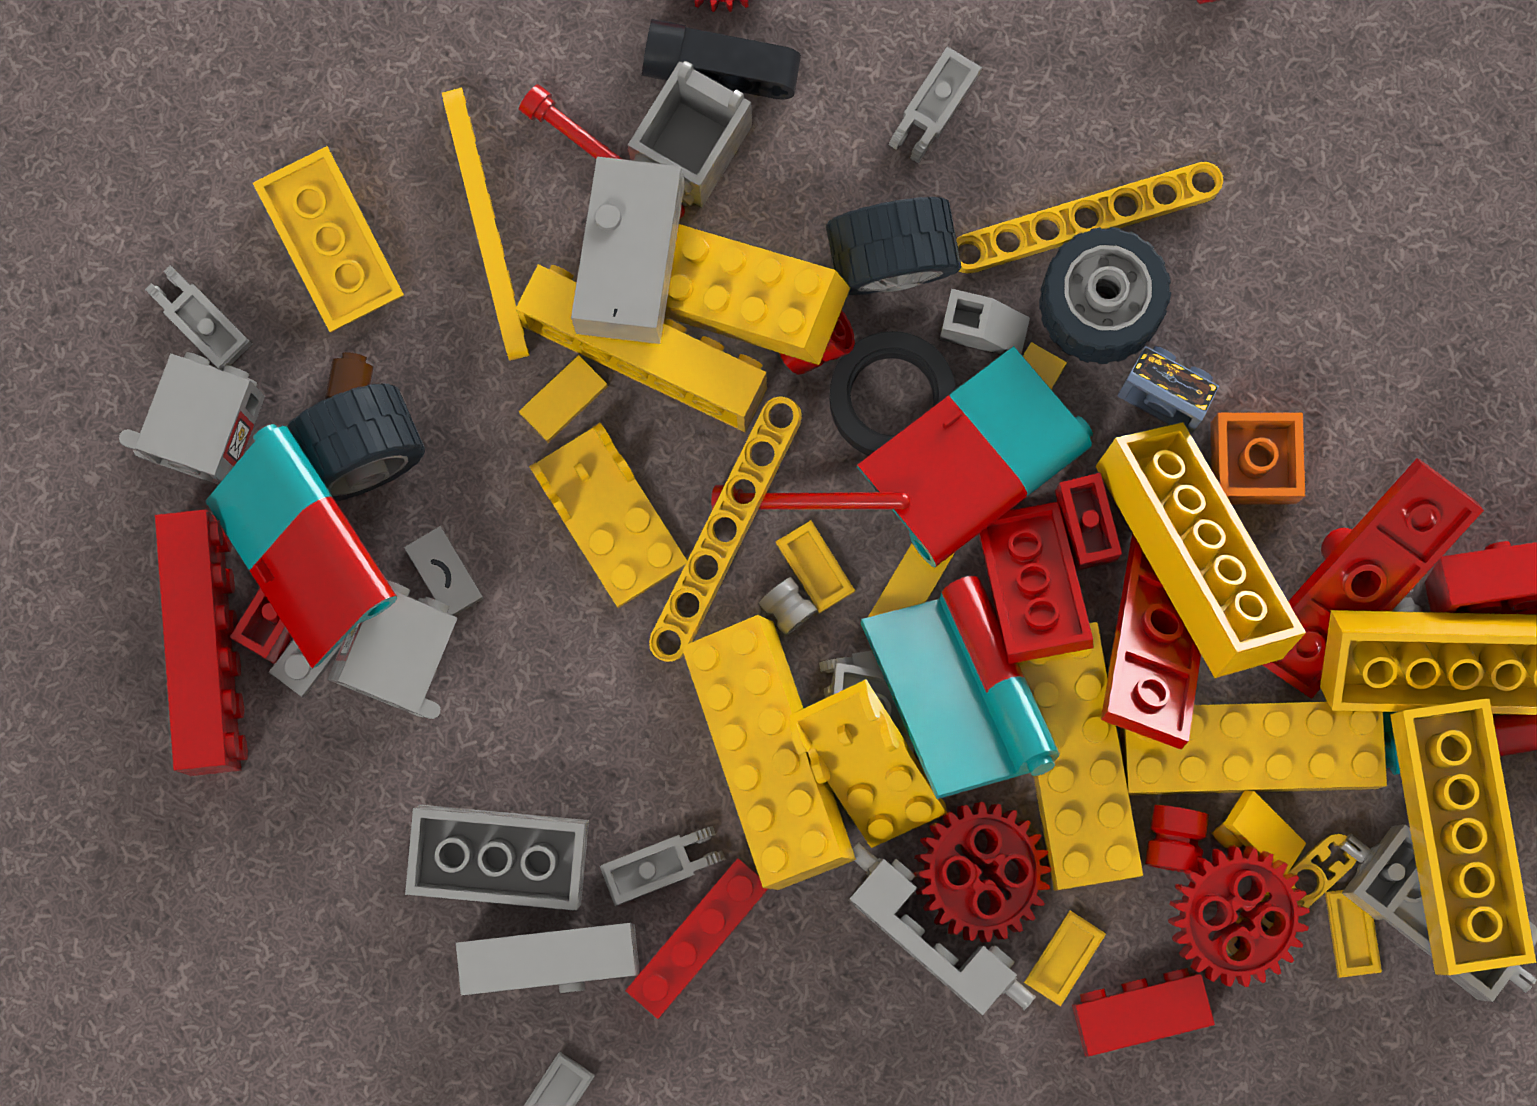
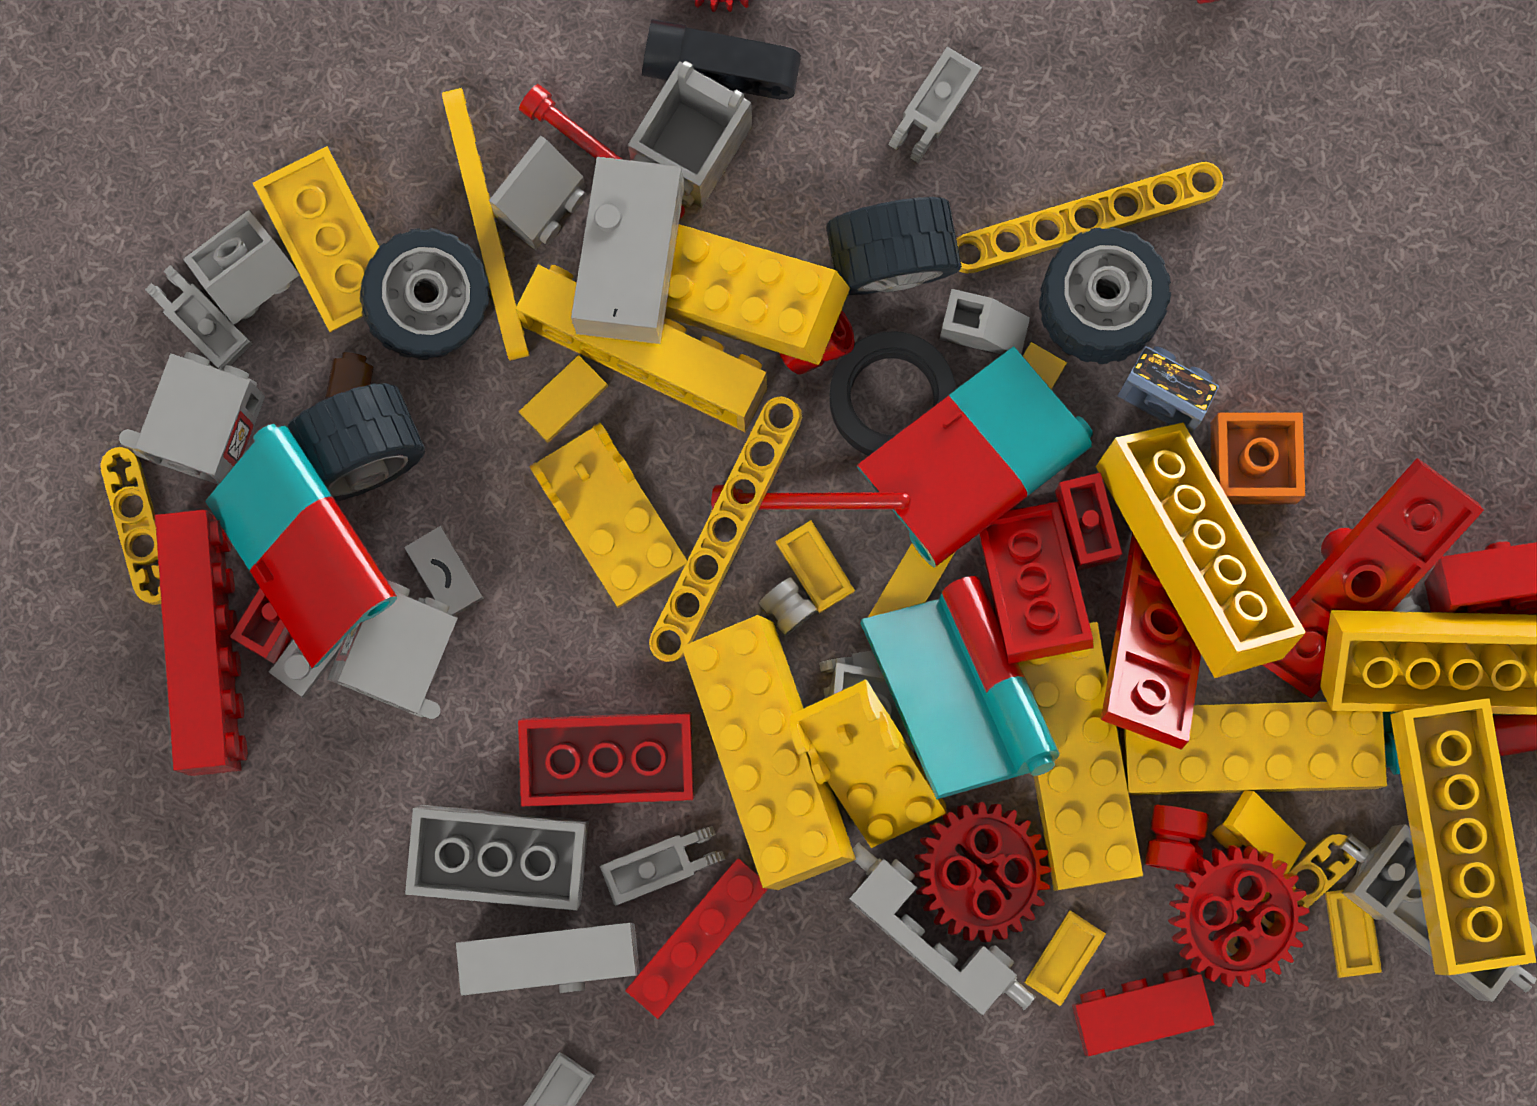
none -> yellow beam [100,447,161,605]
none -> light grey slope [183,210,300,325]
none -> wheel [360,228,489,360]
none -> light grey slope [489,135,586,250]
none -> red brick [518,712,694,806]

